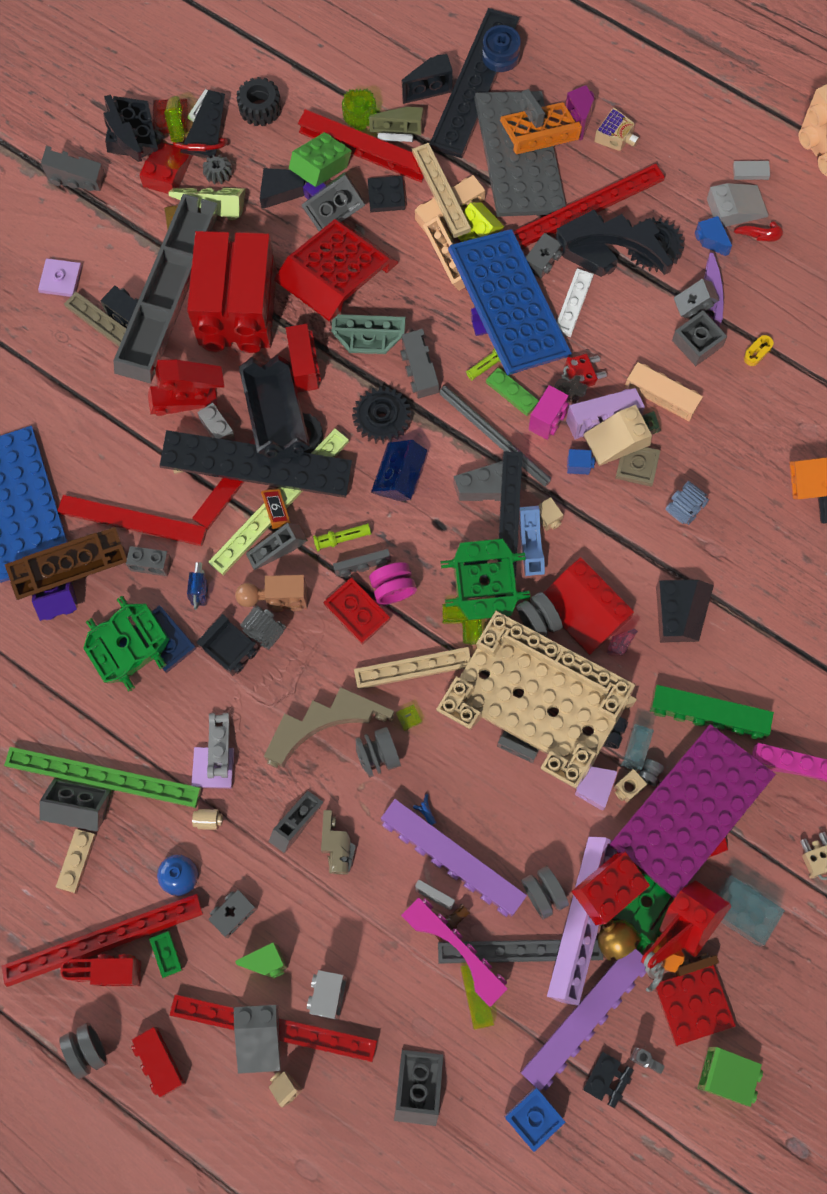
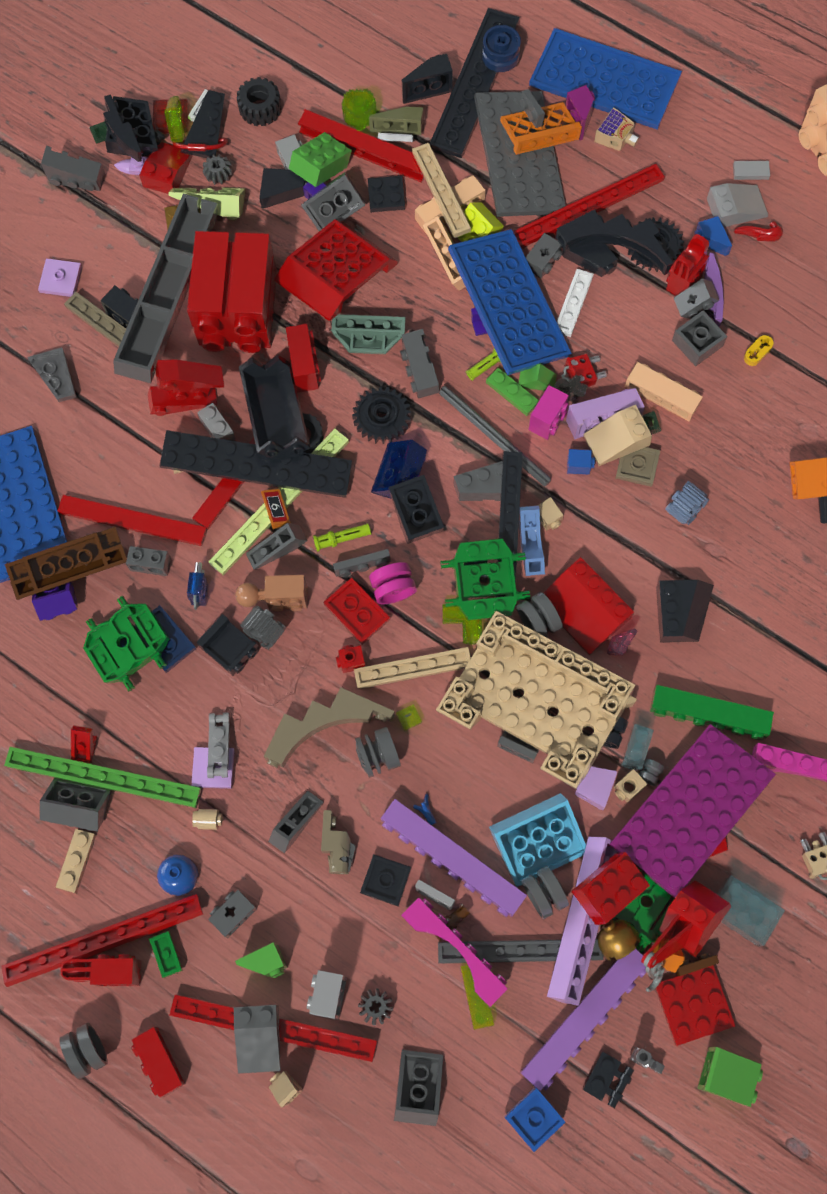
none -> flat silver wing [27,347,76,402]
none -> red slope [71,725,97,764]
none -> clear green slope [89,122,107,144]
none -> lavender plate [114,157,148,175]
none -> light grey slope [275,135,302,170]
none -> red brick [336,645,365,673]
none -> dark grey gear [358,989,394,1025]
none -> black plate [360,854,412,907]
none -> black slope [388,475,444,544]
none -> medium azure slope [489,793,586,887]
none -> bright green slope [518,364,557,391]
none -> blue plate [529,28,682,130]
none -> red brick [666,234,709,296]

